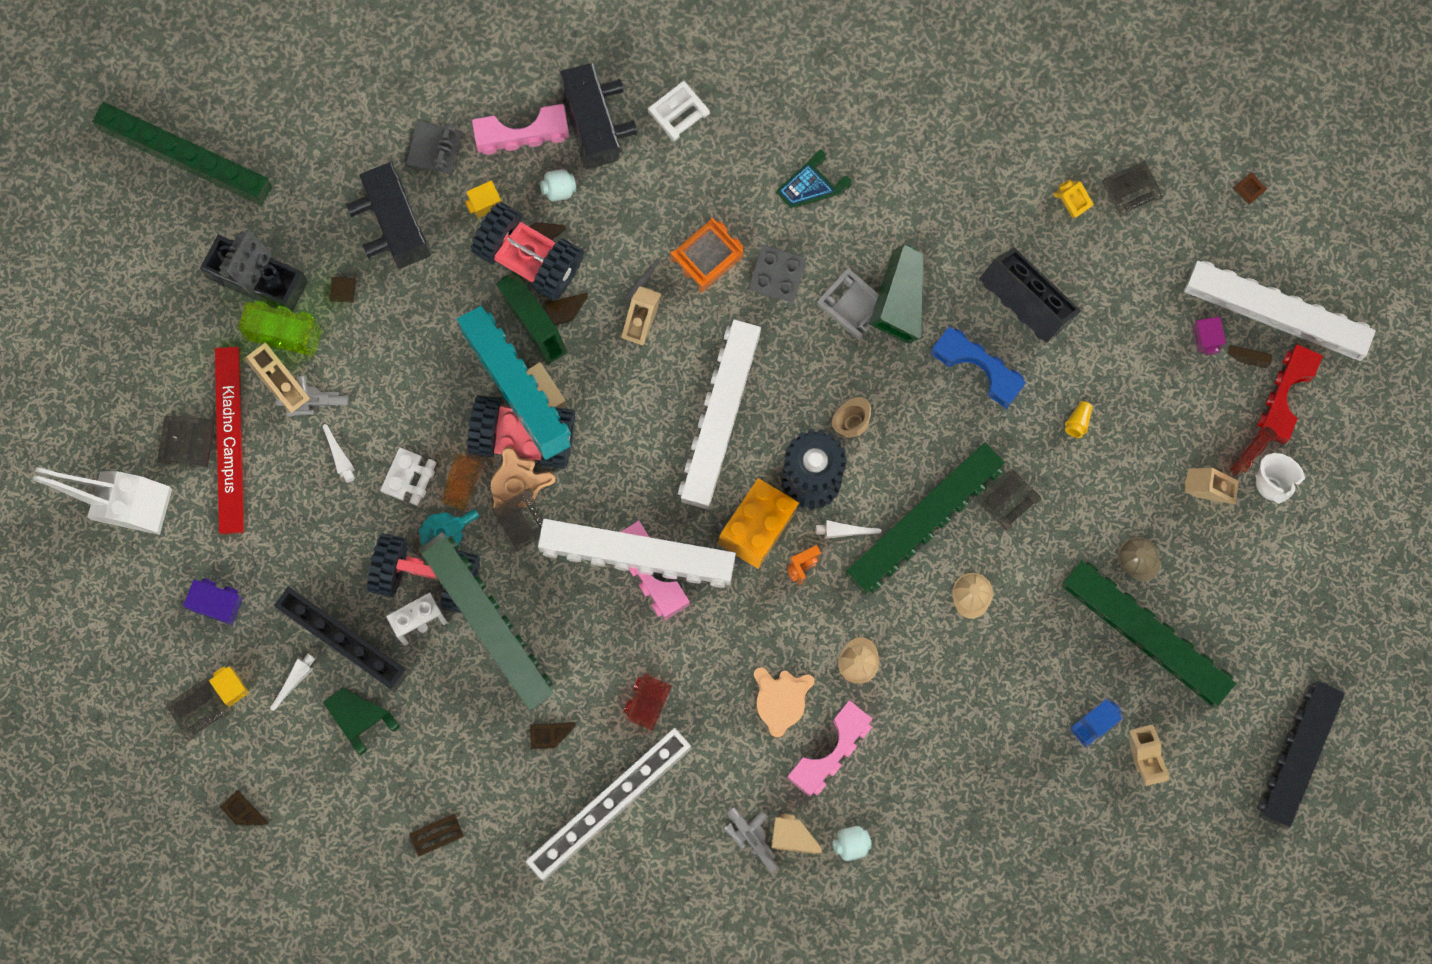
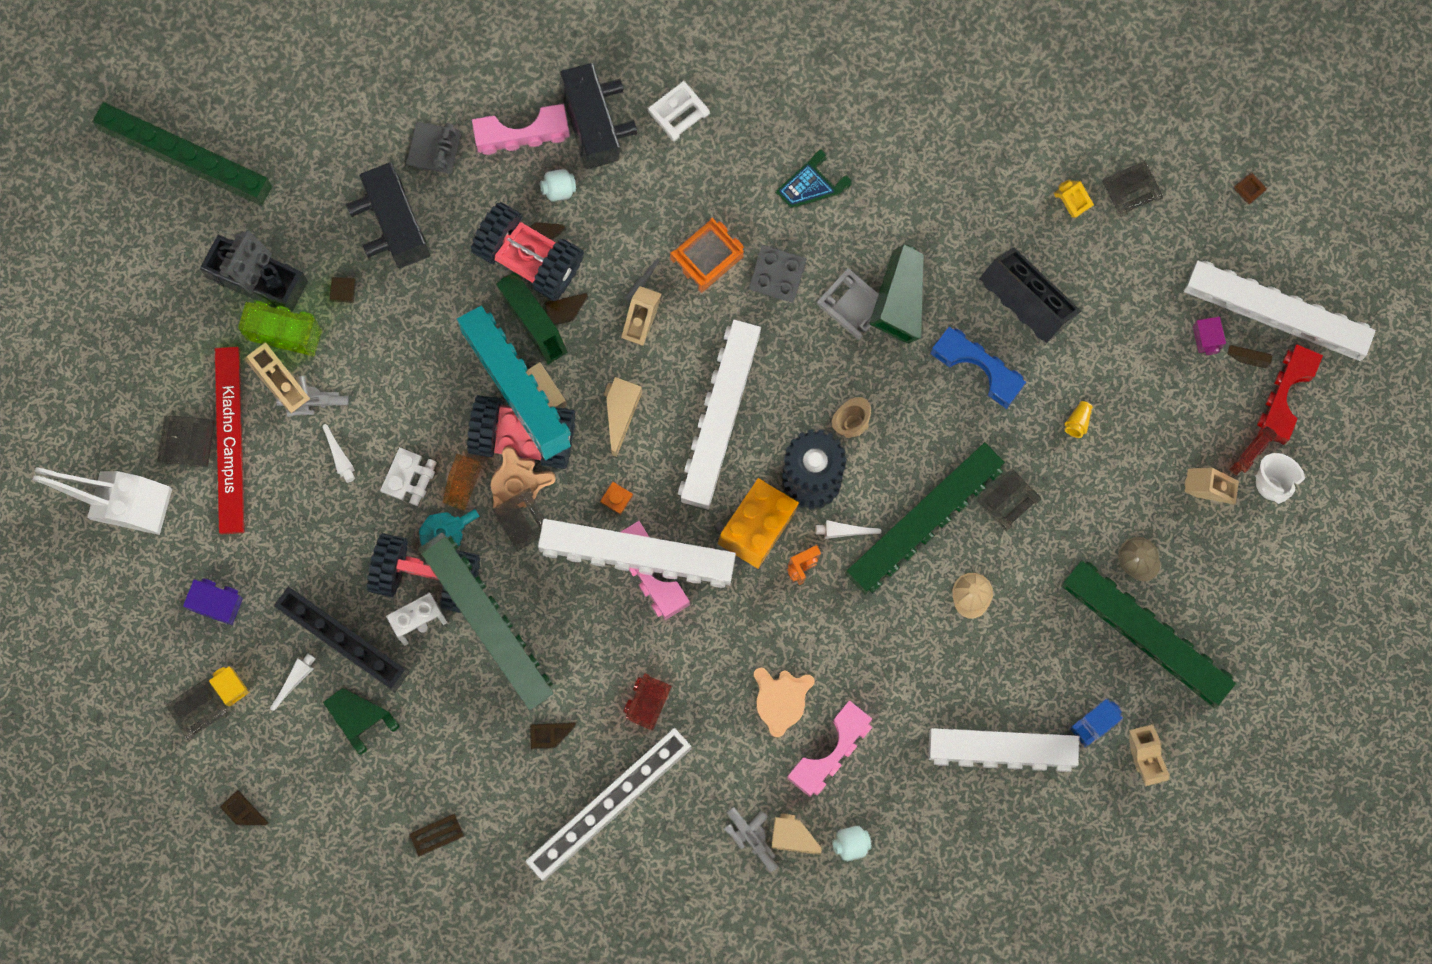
yellow brick [465,180,502,219] -> none
tan piece [838,637,879,684] -> none
black brick [1257,681,1345,829] -> none
none -> orange plate [600,482,633,515]
none -> tan slope [604,377,642,457]
none -> white brick [928,728,1079,772]

